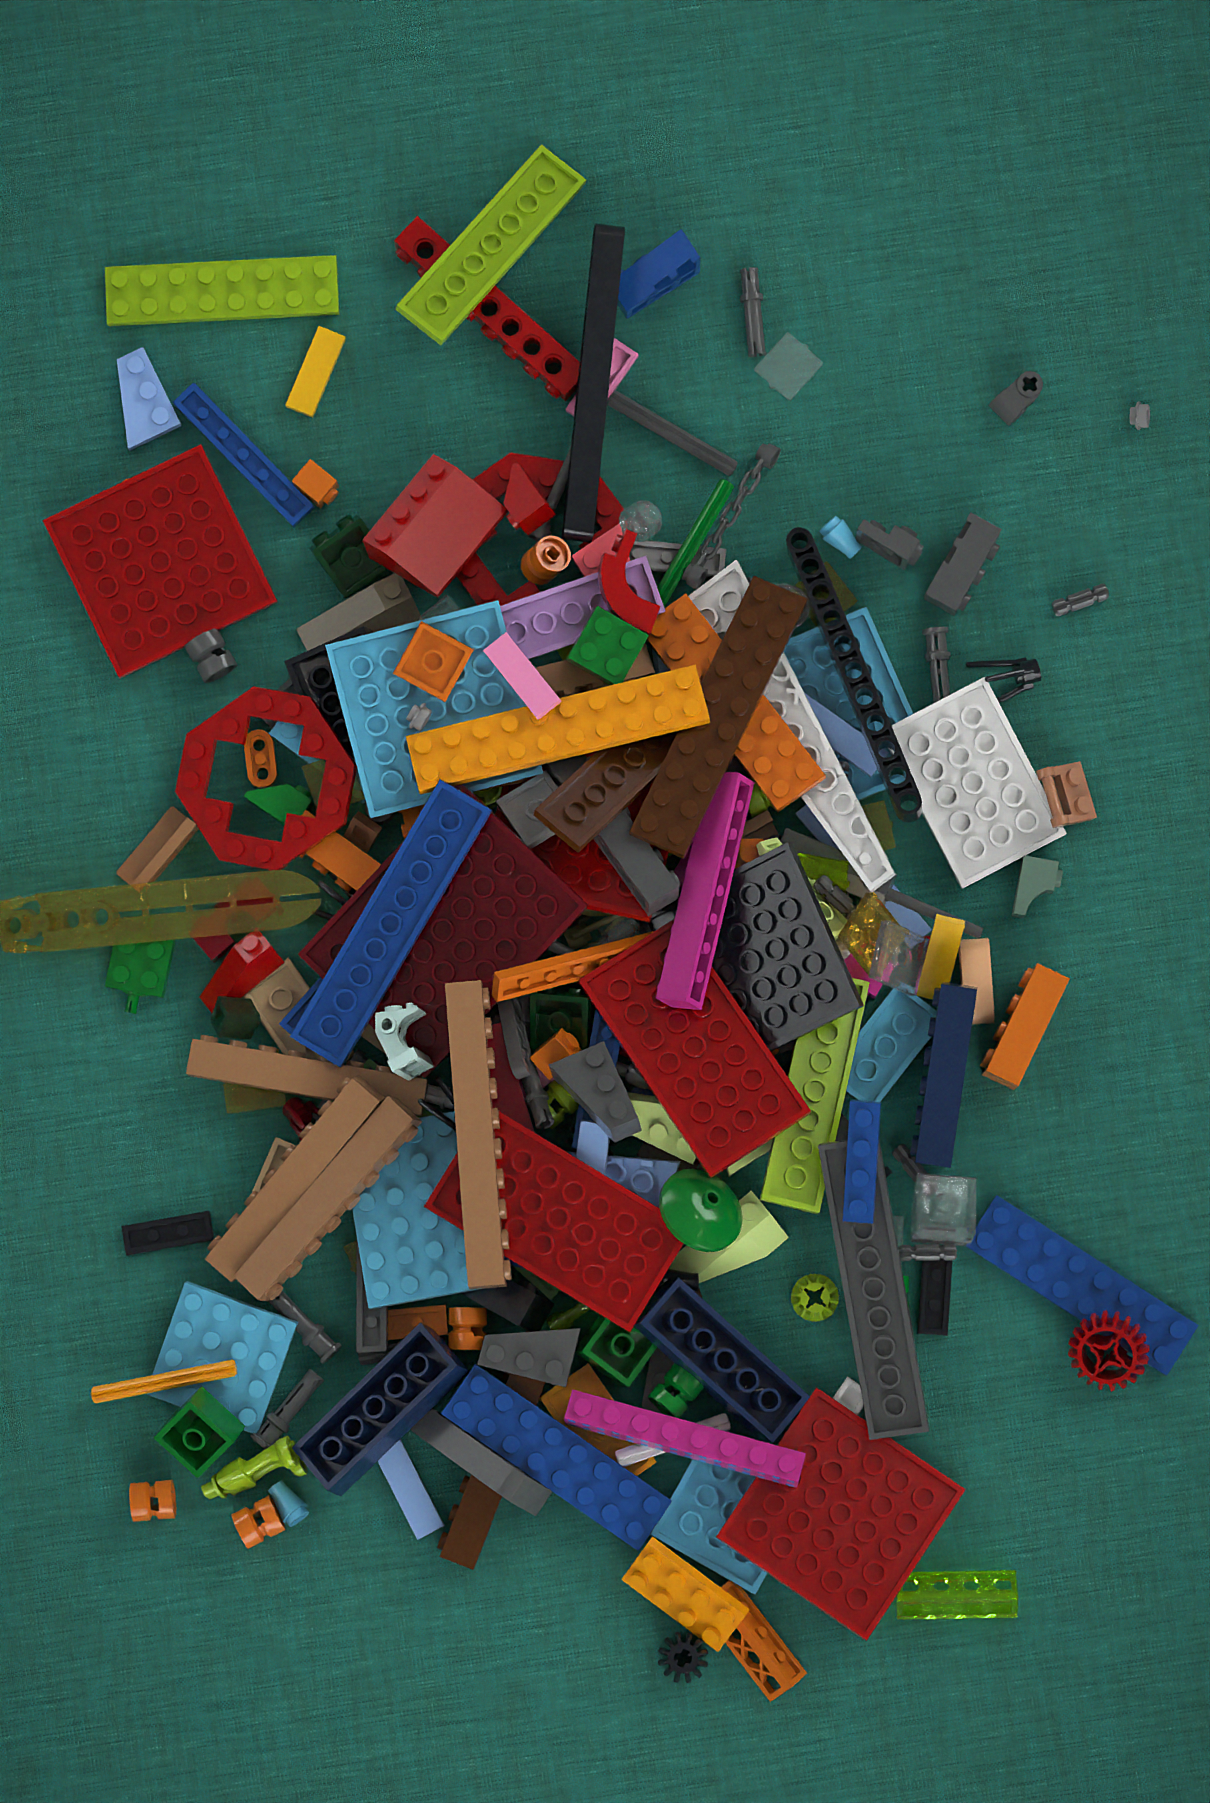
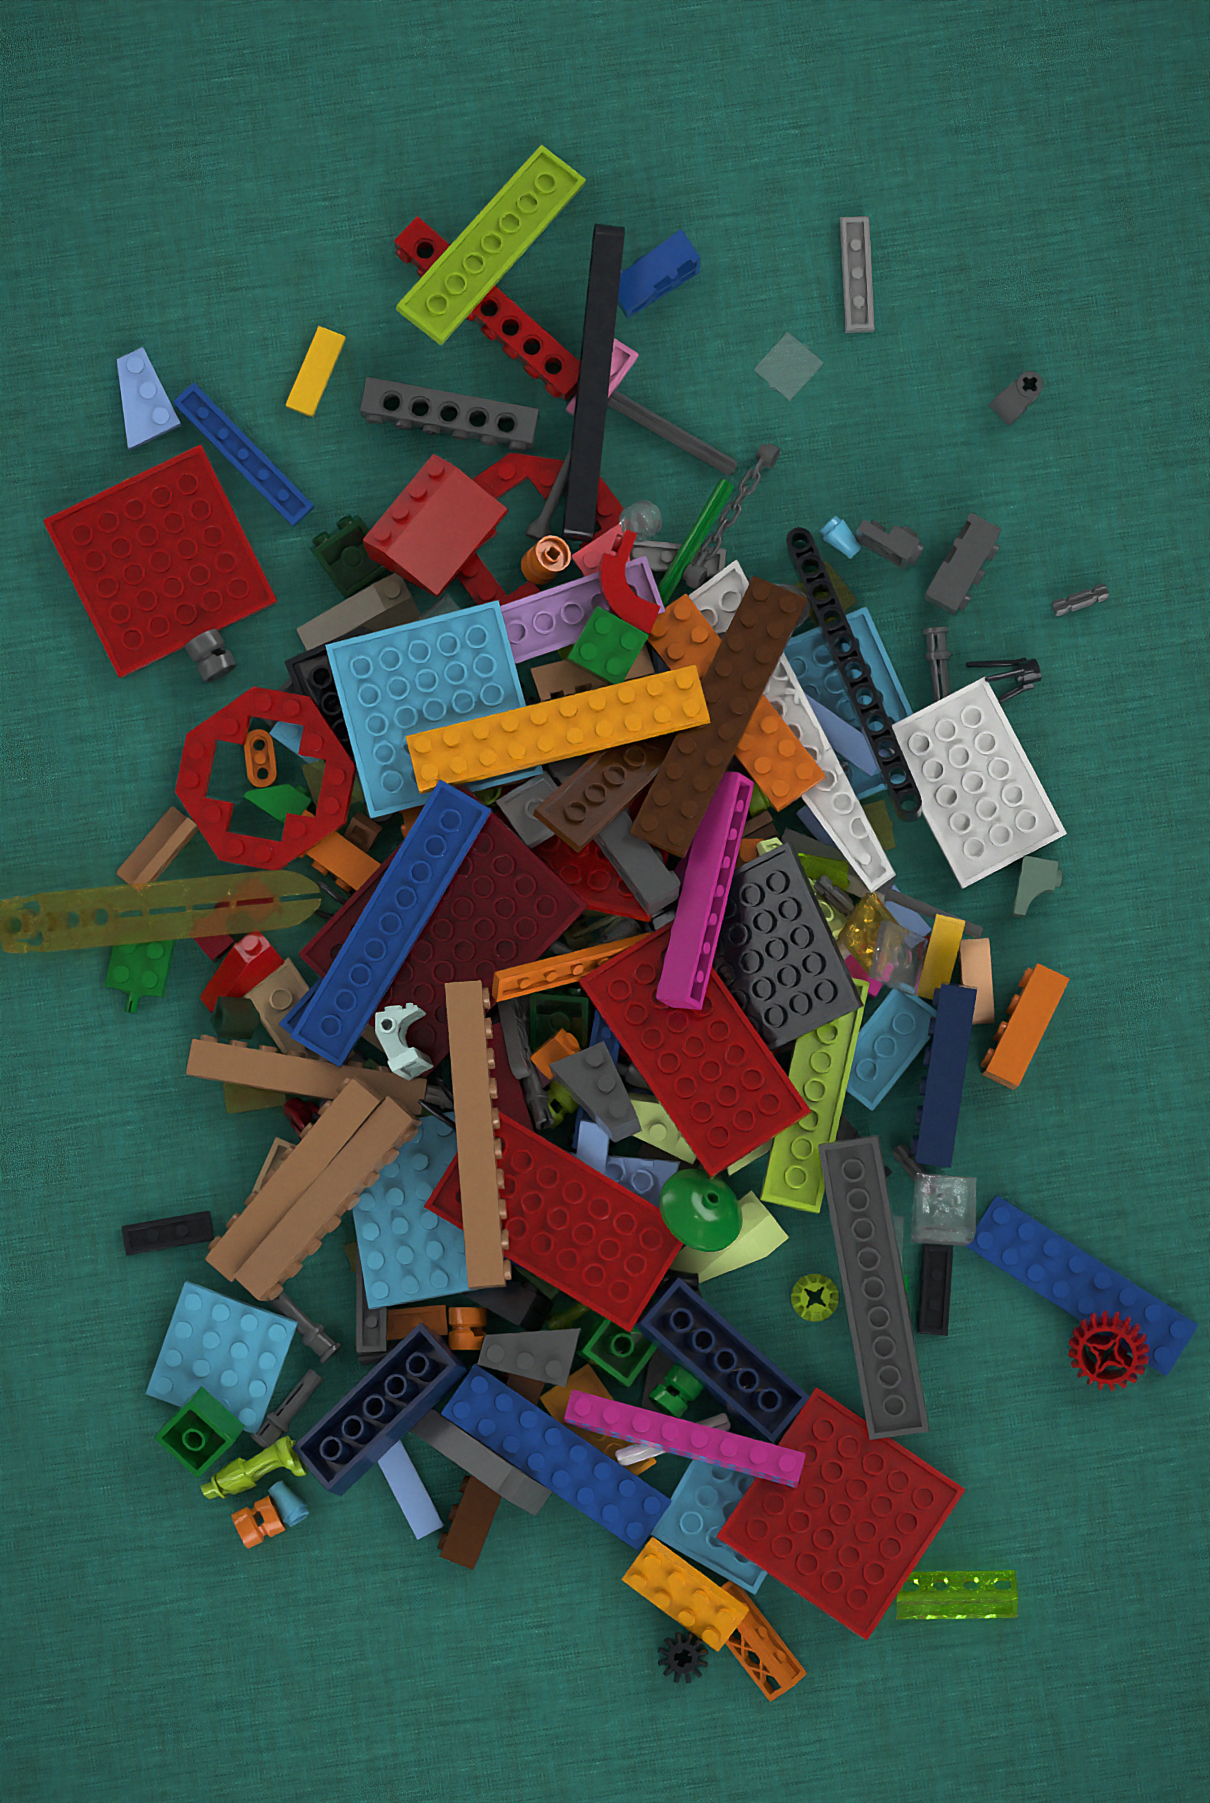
light orange axle [91,1360,237,1403] -> none
lime plate [105,255,340,326] -> none
orange wheel [129,1480,177,1522] -> none
orange brick [292,459,339,509] -> none
orange tile [393,621,474,702] -> none
light grey plate [406,703,432,731] -> none
bright pink tile [483,632,562,720] -> none
red slope [503,462,556,535] -> none
dark grey pin [740,267,766,357] -> none
white tile [833,1376,864,1415] -> none
blue plate [843,1100,881,1224] -> none
dark grey axle [898,1244,957,1261] -> none
nougat plate [1036,761,1097,828] -> none
light grey plate [1130,401,1150,430] -> none
none -> dark grey brick [360,377,539,451]
none -> light grey tile [840,216,875,333]

